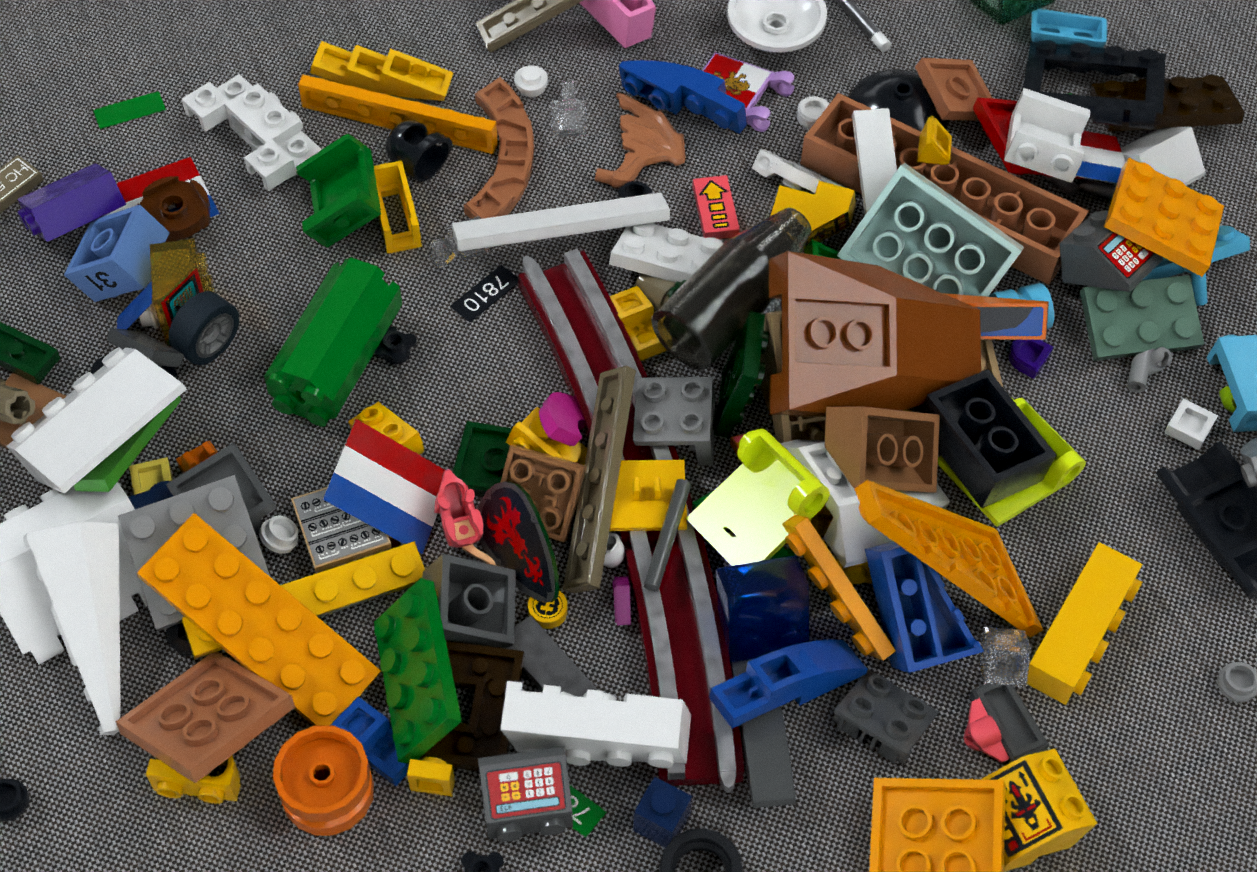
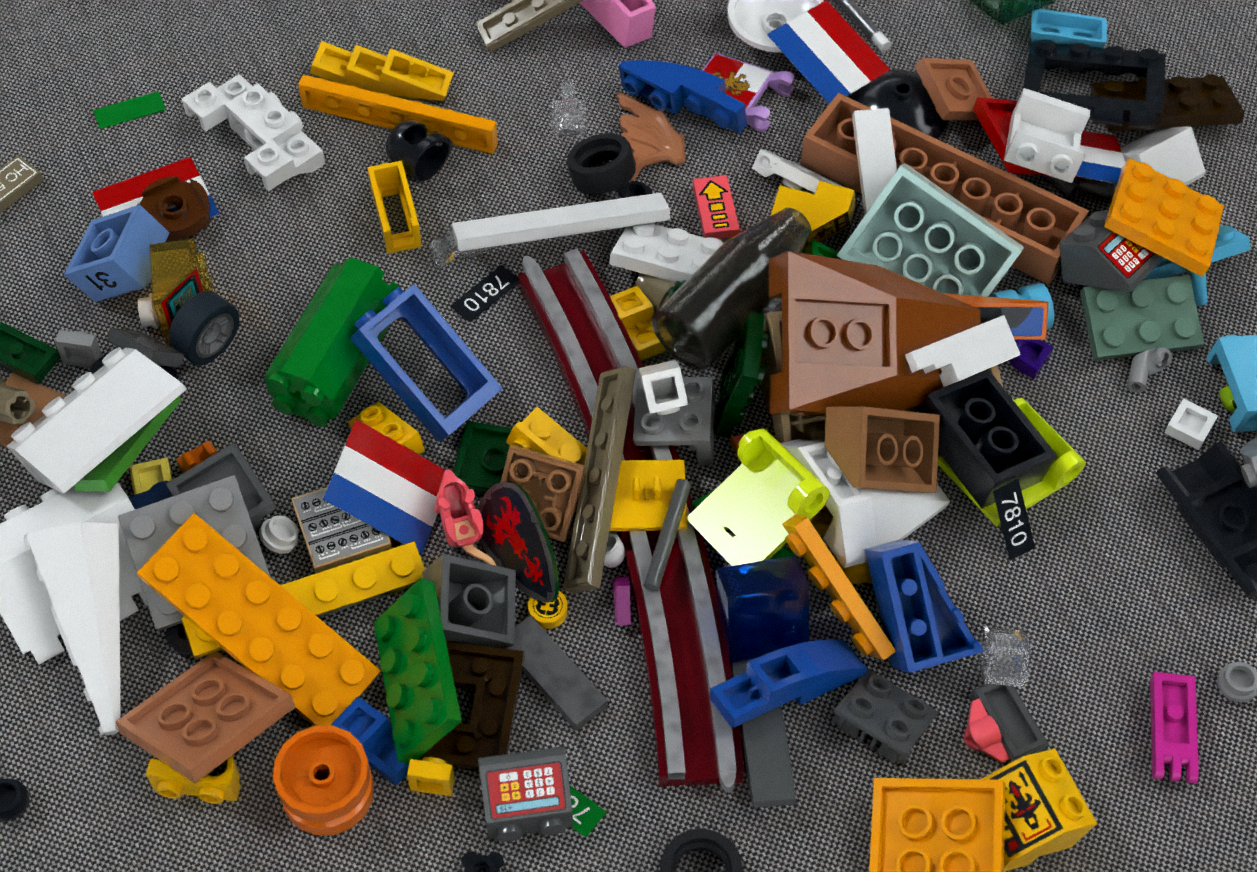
dark purple brick [17,163,127,242] -> none
blue sticker [117,280,153,330] -> none
green panel [296,134,381,248] -> none
black plate [374,327,417,364] -> none
nougat tile [463,77,534,220] -> none
white wedge [500,681,691,768] -> none
white plate [514,65,548,97] -> none
dark pink tile [539,392,585,446] -> none
dark blue brick [633,776,693,848] -> none
white tile [797,96,829,129] -> none
light orange wing [854,480,1043,638] -> none
yellow slope [917,116,952,165] -> none
yellow brick [1022,542,1143,705] -> none
none -> light grey plate [55,330,103,368]
none -> blue piece [350,284,503,442]
none -> black tyre [567,133,636,195]
none -> white brick [638,360,688,415]
none -> sticker [767,0,890,104]
none -> white piece [905,315,1021,387]
none -> black sticker [993,479,1035,561]
none -> dark pink hinge [1150,672,1199,784]

